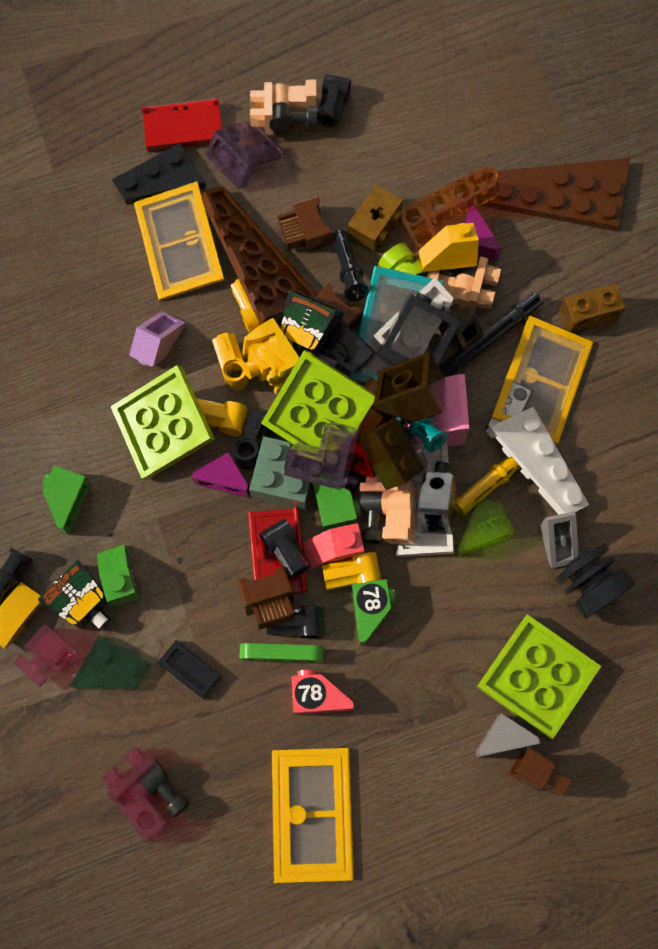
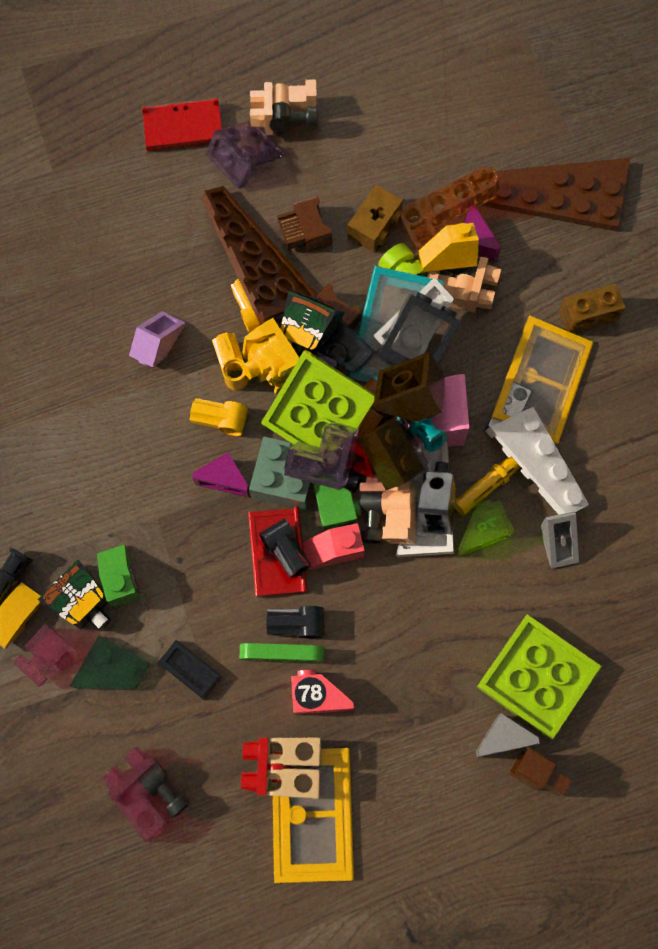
bright green slope [42,466,91,535] -> none
lime plate [111,365,215,480] -> none
black wing [112,143,206,204] -> none
clear door [134,182,225,301] -> none
black piece [233,411,270,470] -> none
reddish brown piece [237,566,294,630] -> none
black piece [317,74,351,128] -> none
yellow piece [322,552,382,591] -> none
black pin [332,230,369,301] -> none
bright green slope [352,579,395,646] -> none
black axle [438,292,544,377] -> none
black brick [438,303,484,351] -> none
black wheel [555,543,636,620] -> none
none -> tan hips [241,738,322,799]

